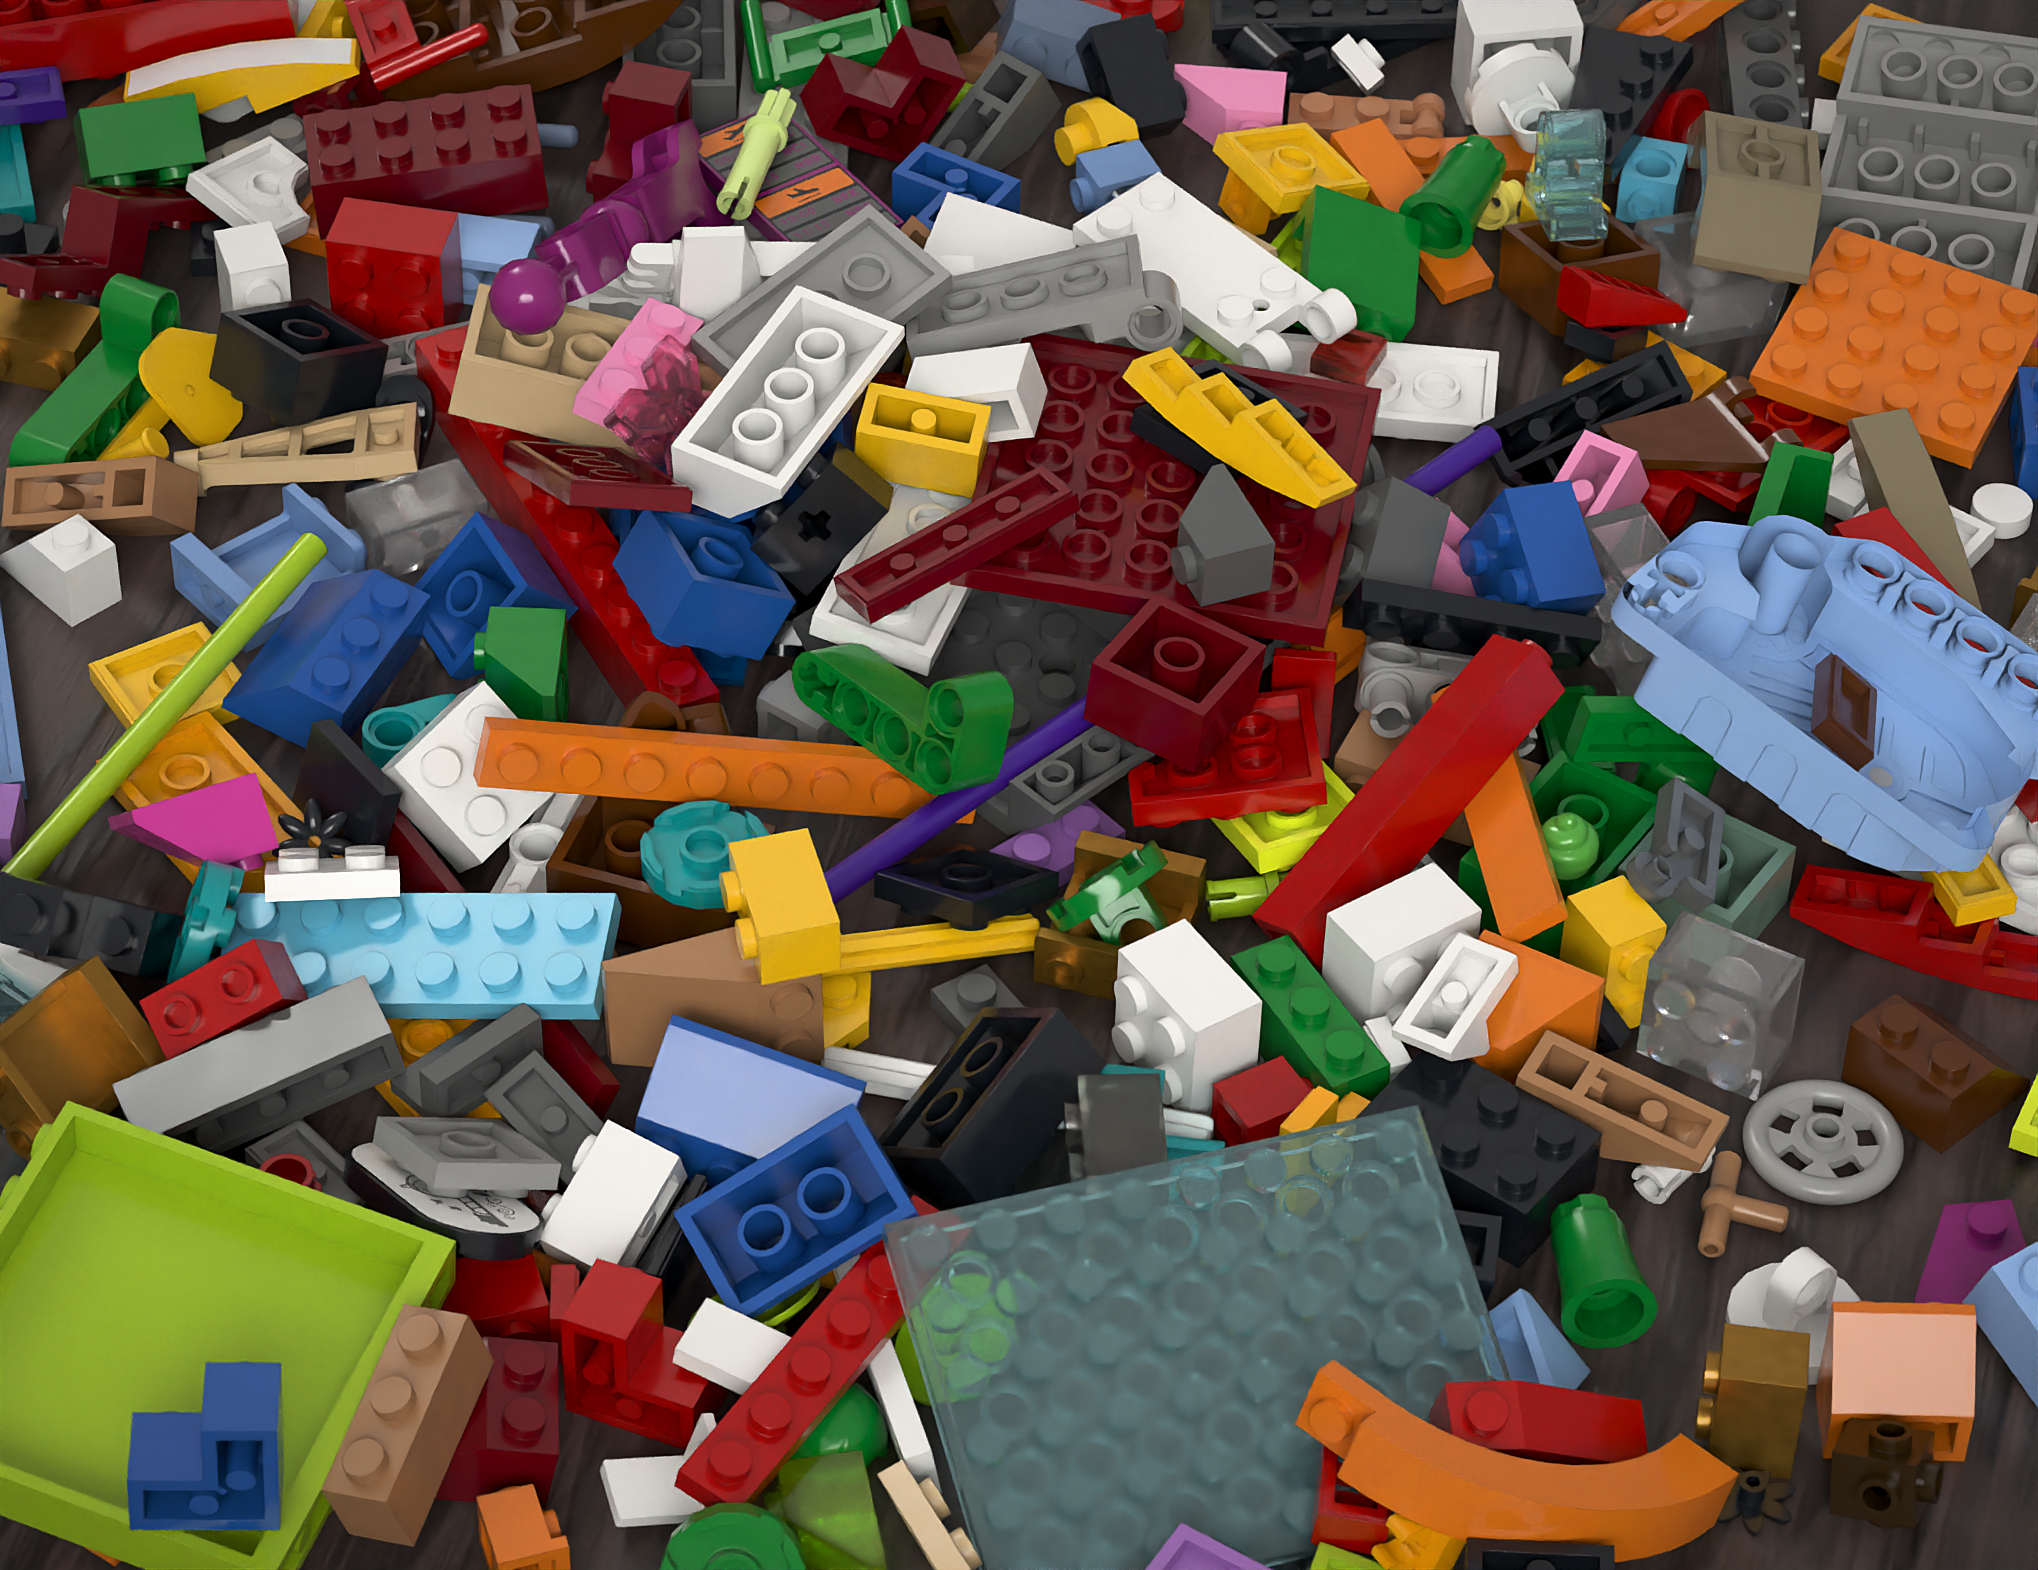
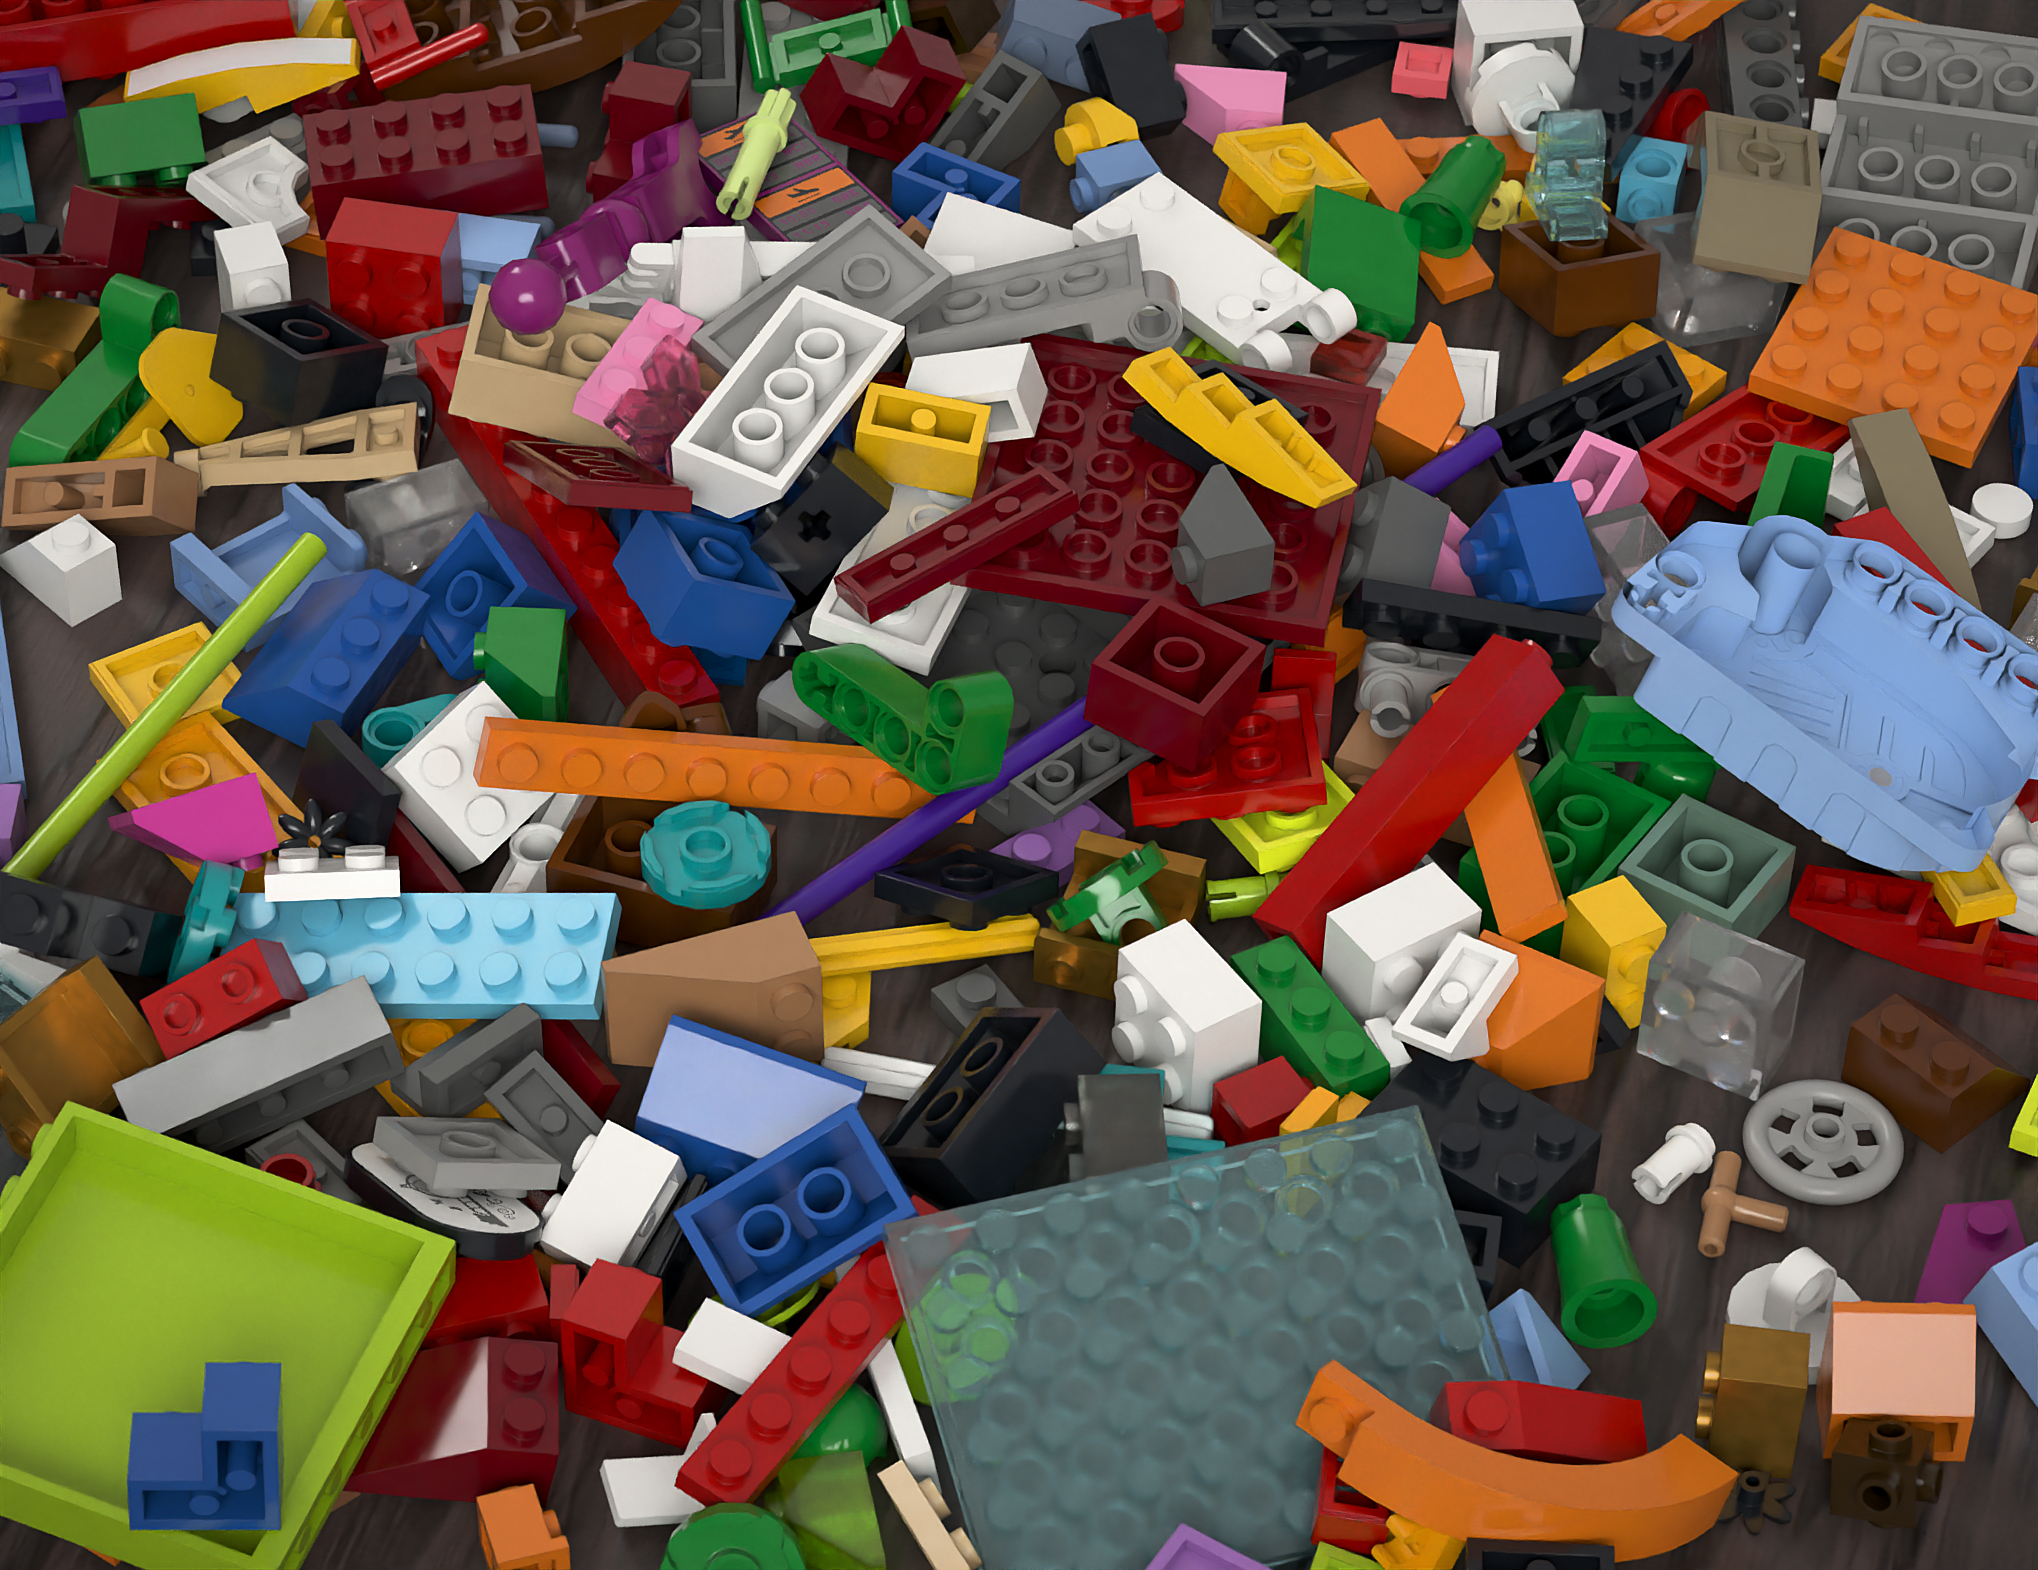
medium nougat brick [321,1304,494,1547] -> none
yellow brick [719,828,842,985] -> none
nougat plate [1287,92,1445,142] -> none
white plate [1331,34,1386,96] -> none
medium nougat slope [1515,1030,1730,1172] -> none
bright green plate [1541,812,1600,880] -> none
red slope [1556,265,1688,328] -> none
black plate [1564,319,1649,364] -> none
reddish brown flag [1600,376,1804,474] -> none
dark grey hinge [1626,777,1725,915] -> none
reddish brown tile [1811,652,1877,772] -> none
none -> orange slope [1372,322,1467,480]
none -> coral plate [1391,42,1454,99]

